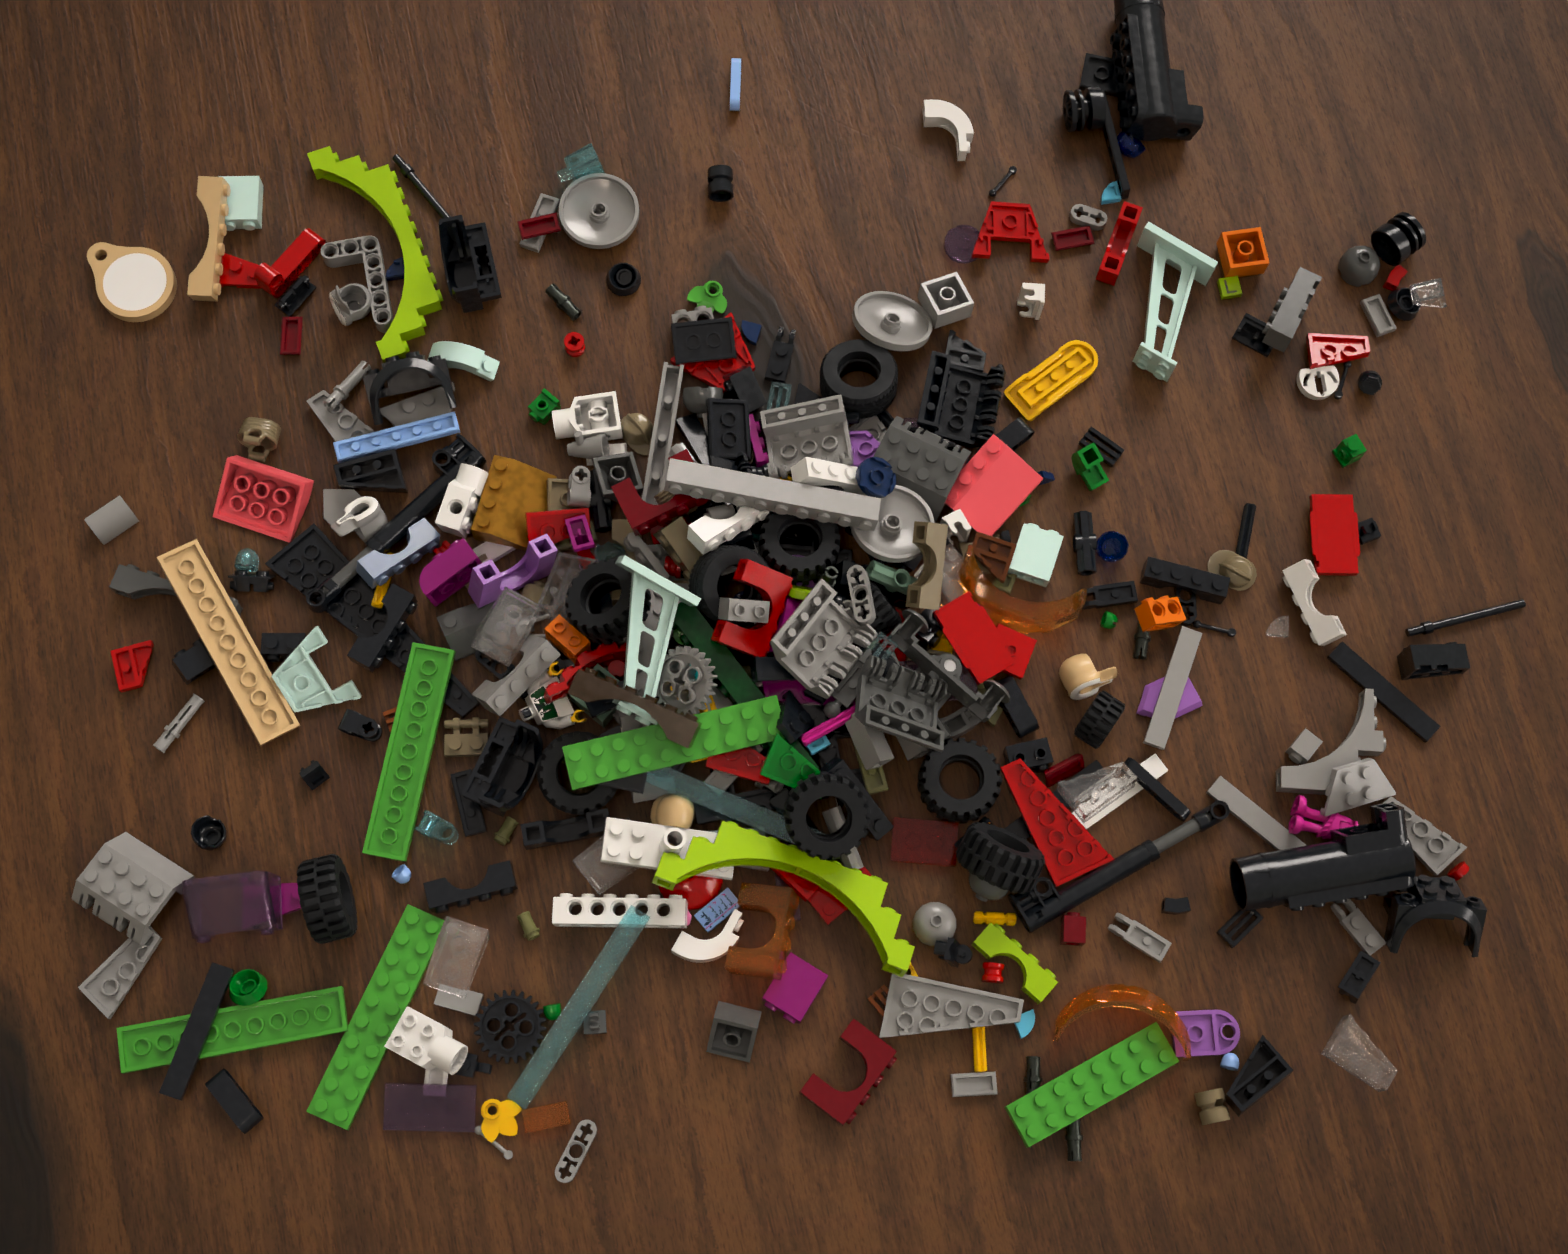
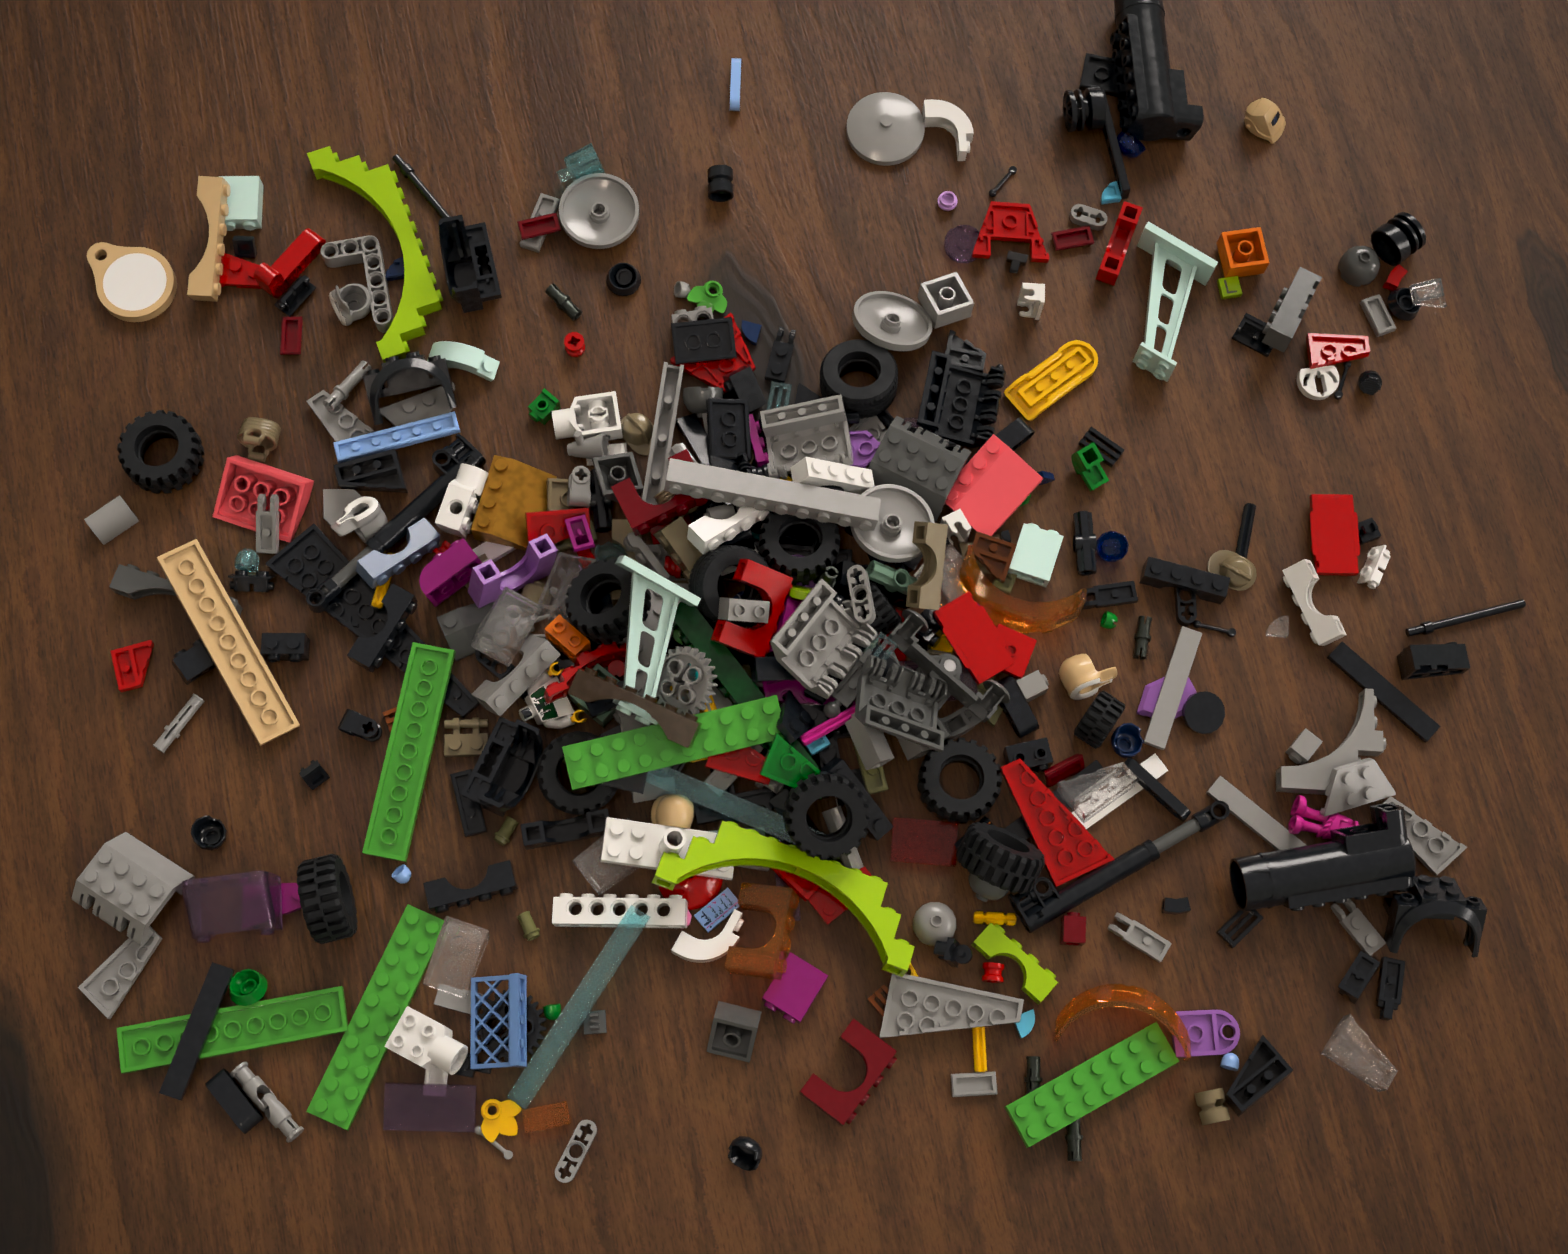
light aqua wing [271,625,362,713] -> none
clear light blue piece [414,810,459,845] -> none
dark blue tile [856,456,896,498] -> none
orange brick [1134,595,1186,632] -> none
green brick [1332,434,1367,468] -> none
red tile [1447,861,1470,881] -> none
none -> black tyre [117,410,204,494]
none -> light grey piece [230,1061,304,1143]
none -> black tile [232,236,257,258]
none -> light grey hinge [256,494,279,554]
none -> medium blue fence [470,973,527,1070]
none -> light grey hinge [674,281,691,298]
none -> black hair [728,1136,763,1171]
none -> light grey dish [846,92,925,166]
none -> lavender plate [937,191,957,211]
none -> black tile [1006,251,1028,274]
none -> light grey brick [1016,670,1049,703]
none -> dark blue hair [1111,723,1144,758]
none -> black tile [1182,691,1225,734]
none -> tan helmet [1244,98,1286,144]
none -> white hinge [1357,545,1391,589]
none -> black hinge [1376,956,1405,1021]

